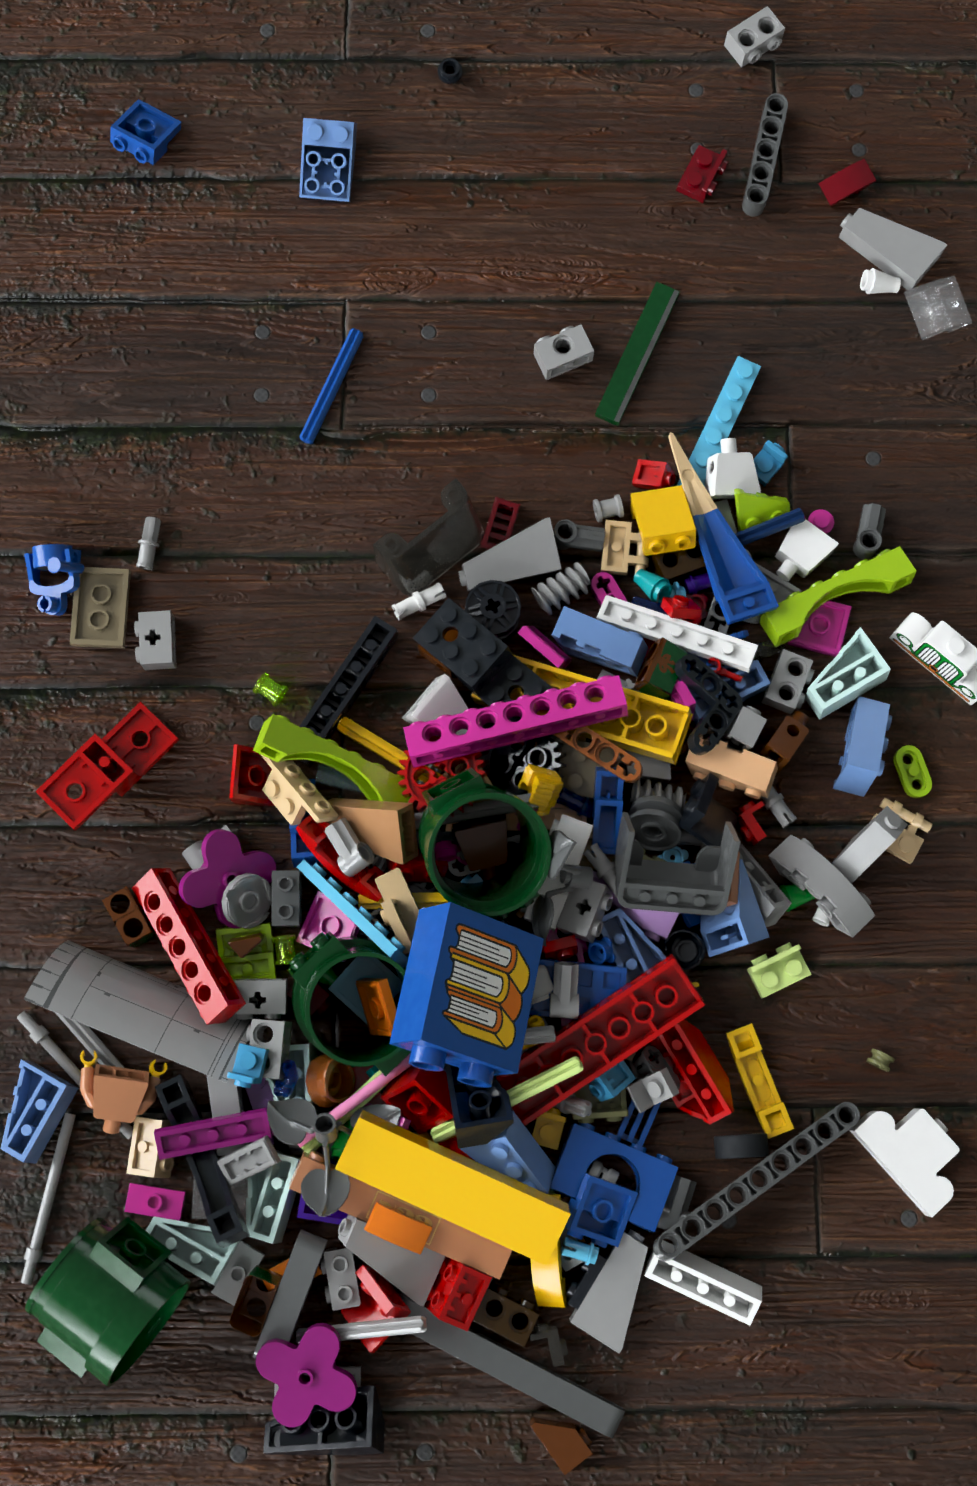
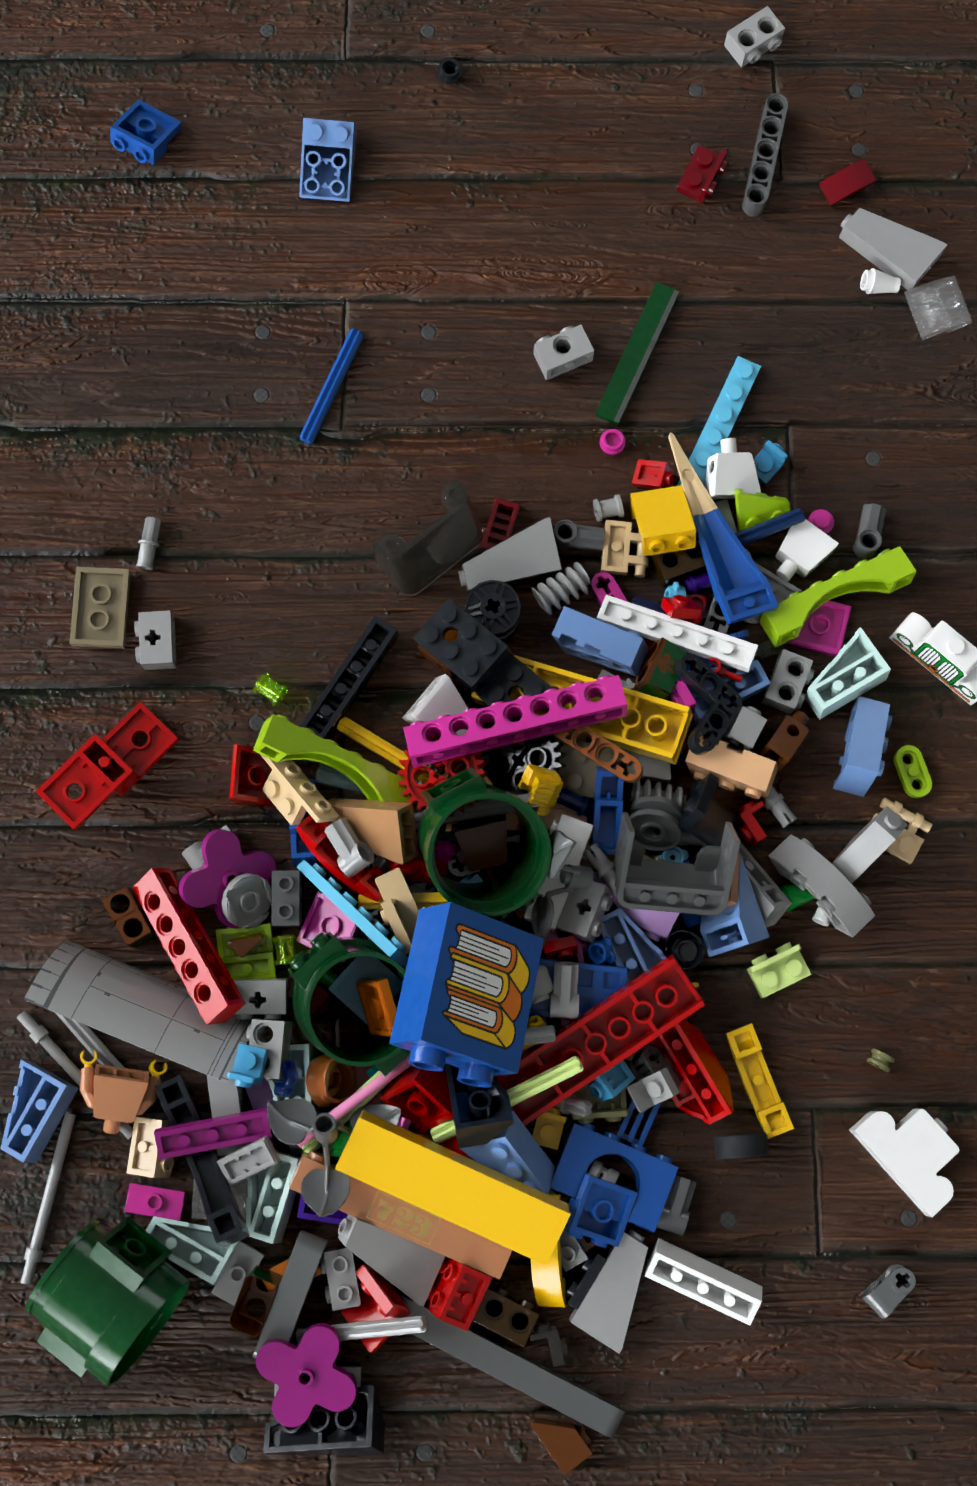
blue piece [24,544,84,616] -> none
orange slope [364,1202,433,1255] -> none
white pin [392,582,446,621] -> none
dark pink tile [518,626,572,668] -> none
medium azure pin [561,1237,599,1266] -> none
teal cone [633,569,672,603] -> none
dark grey beam [653,1102,860,1261] -> none
none -> dark pink plate [600,429,626,455]
none -> dark grey piece [861,1264,916,1319]

